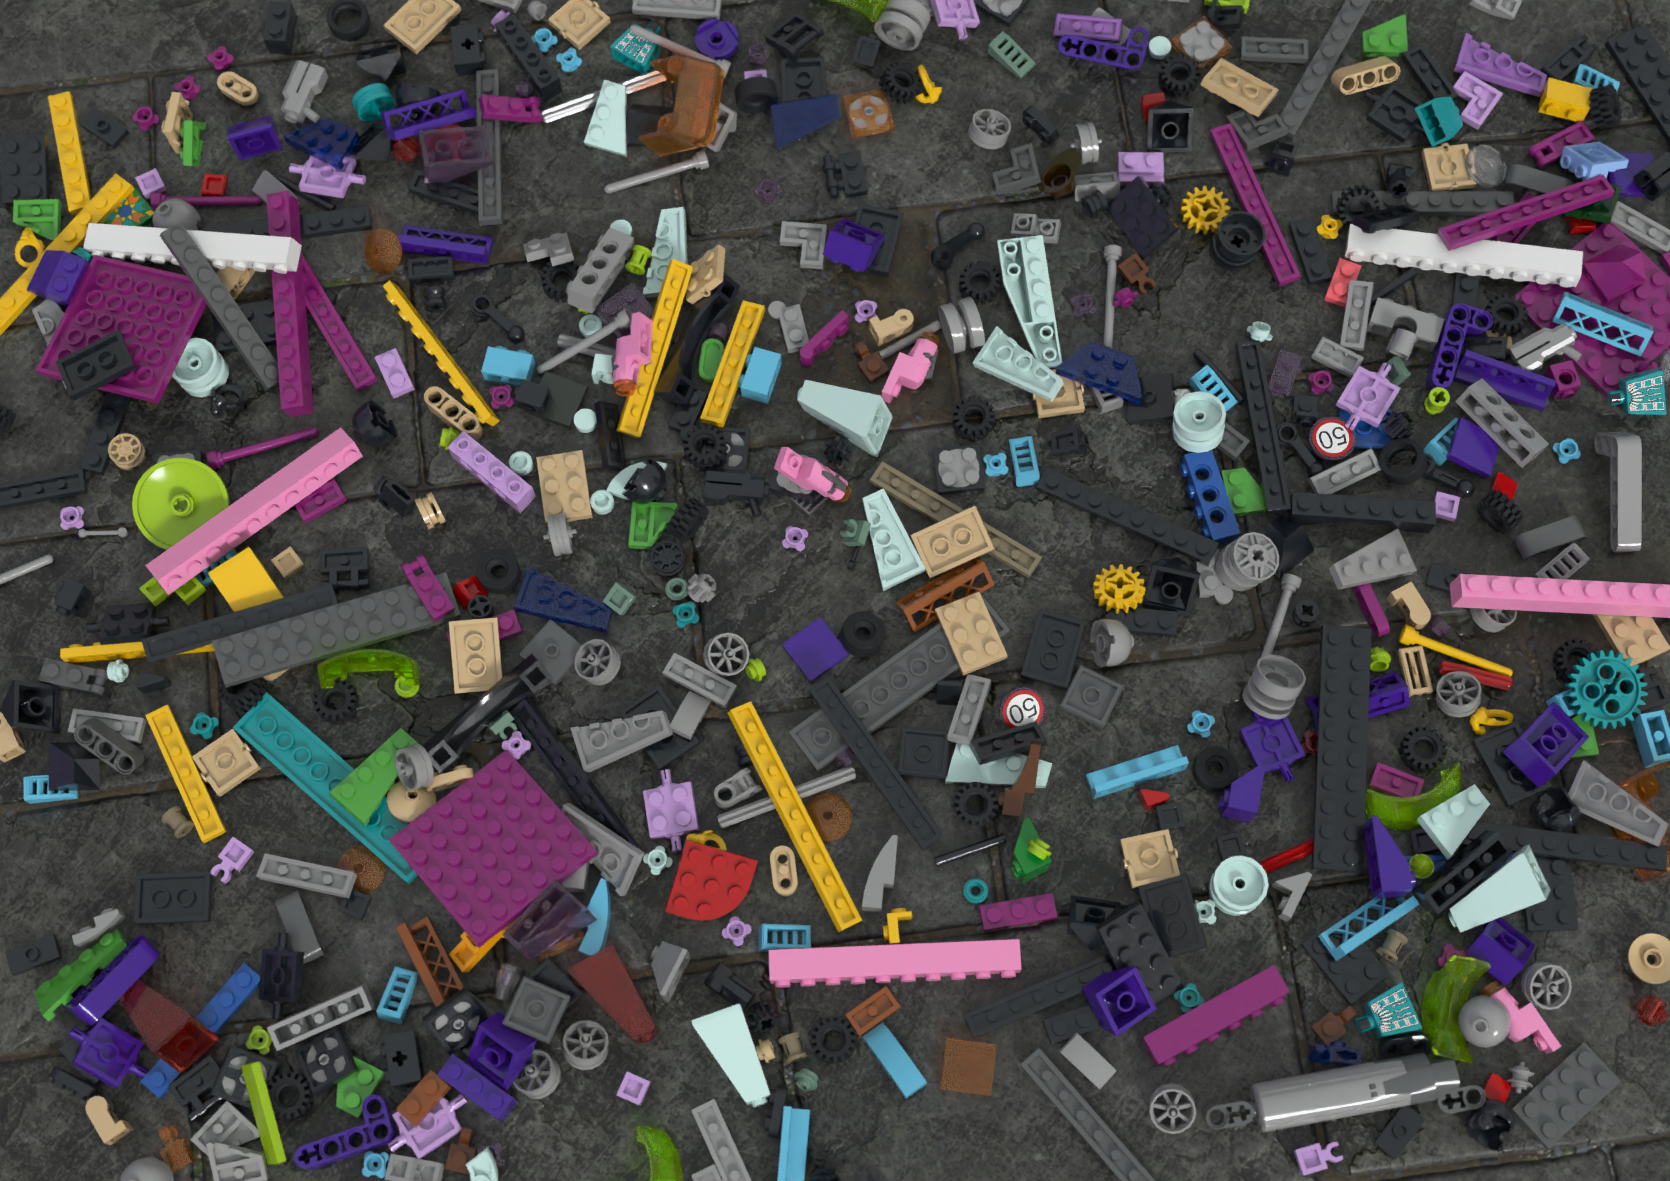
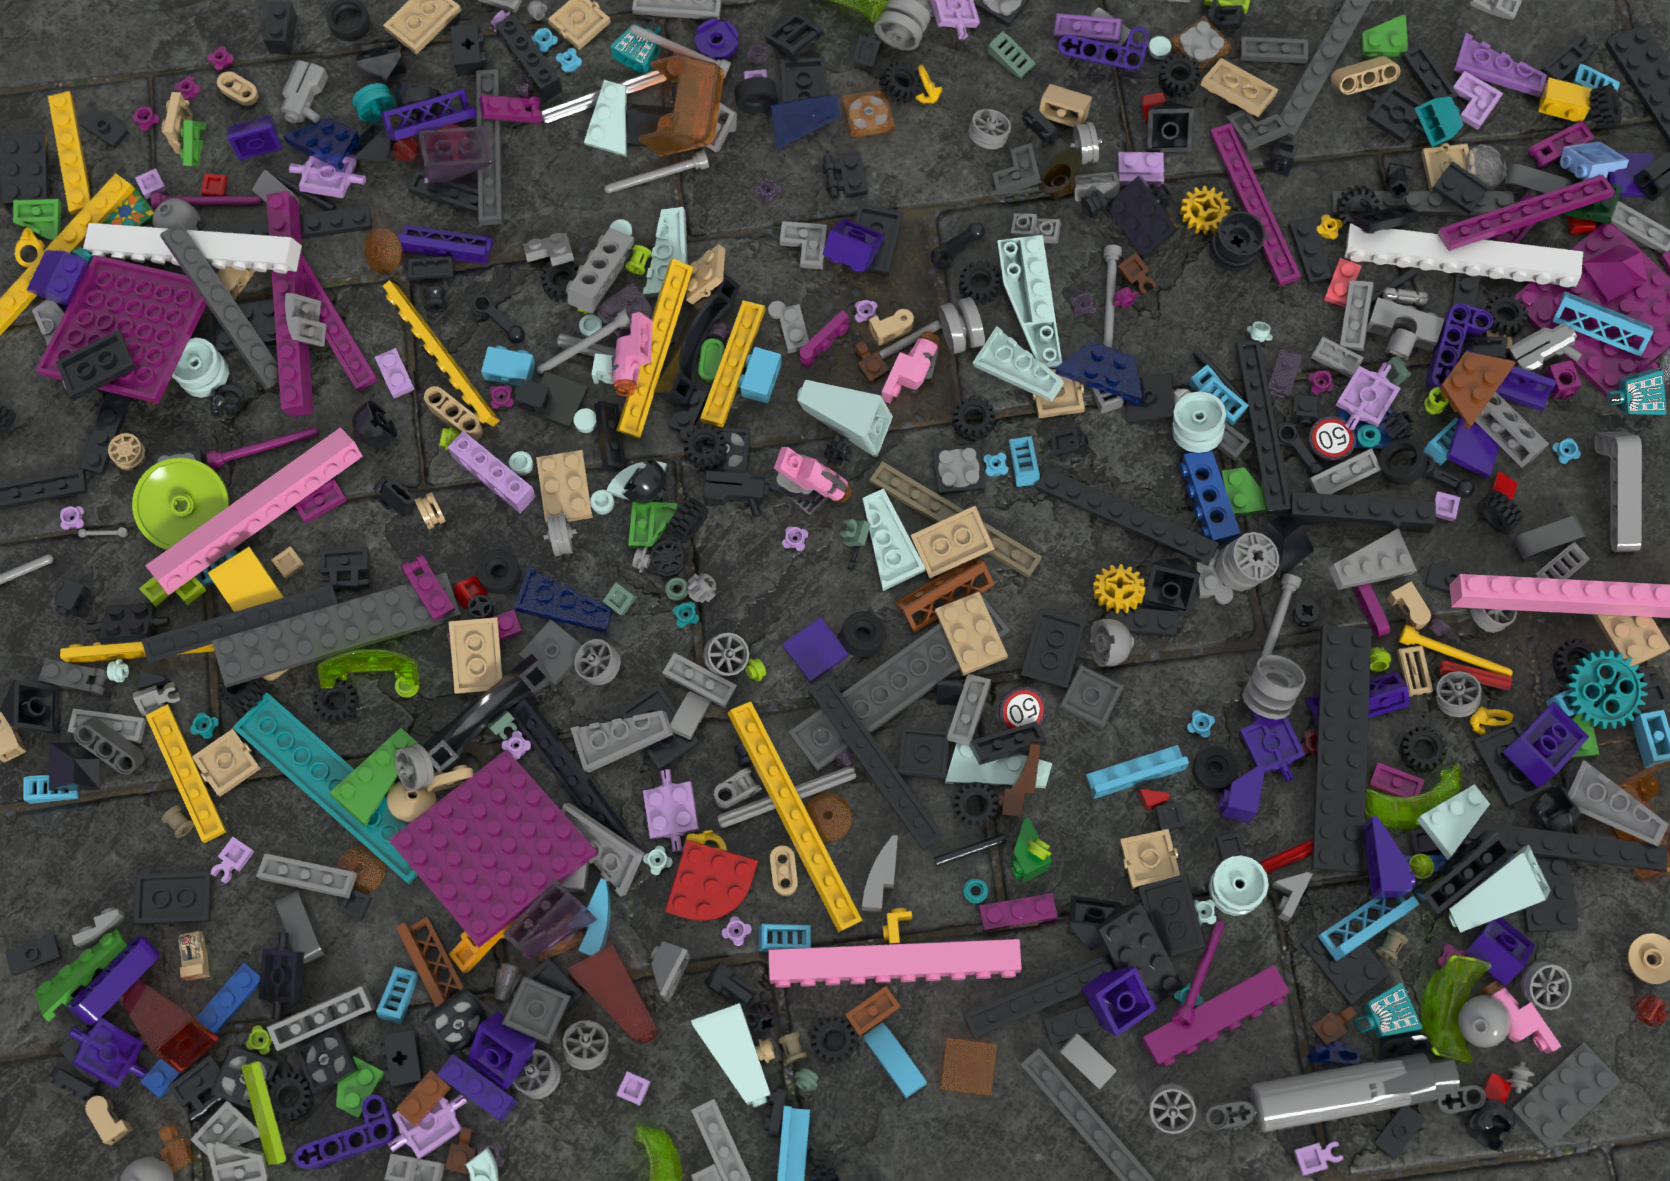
medium azure plate [362,1151,390,1178] -> none
none -> light grey plate [133,682,180,717]
none -> tan leg [179,931,210,981]
none -> light grey slope [285,293,326,347]
none -> light grey plate [632,547,651,573]
none -> tan brick [1039,84,1092,127]
none -> magenta piece [1172,920,1224,1028]
none -> medium azure slope [1198,376,1249,427]
none -> teal plate [1357,425,1381,448]
none -> light grey axle [1383,288,1428,306]
none -> black plate [1432,161,1490,214]
none -> dark orange wing [1439,352,1515,430]

